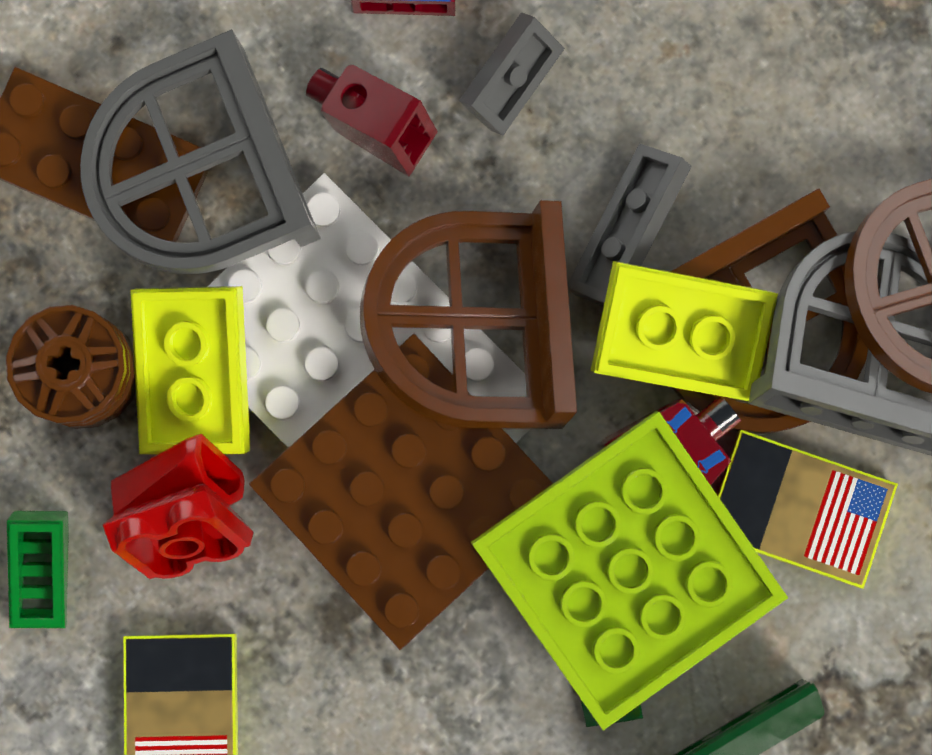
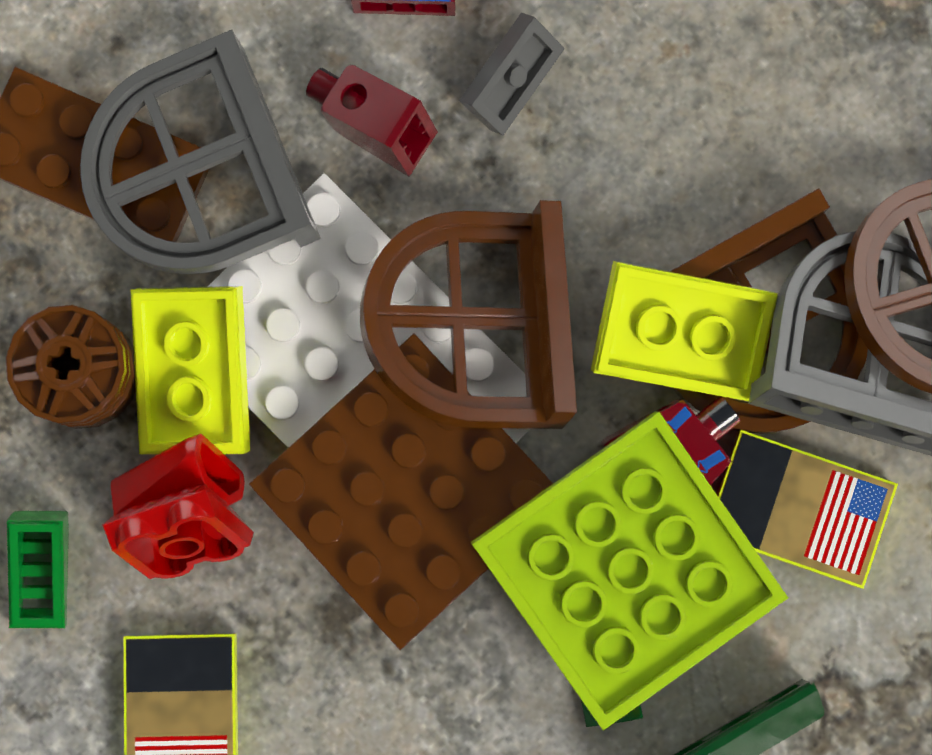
dark grey plate [568,143,692,307] -> none

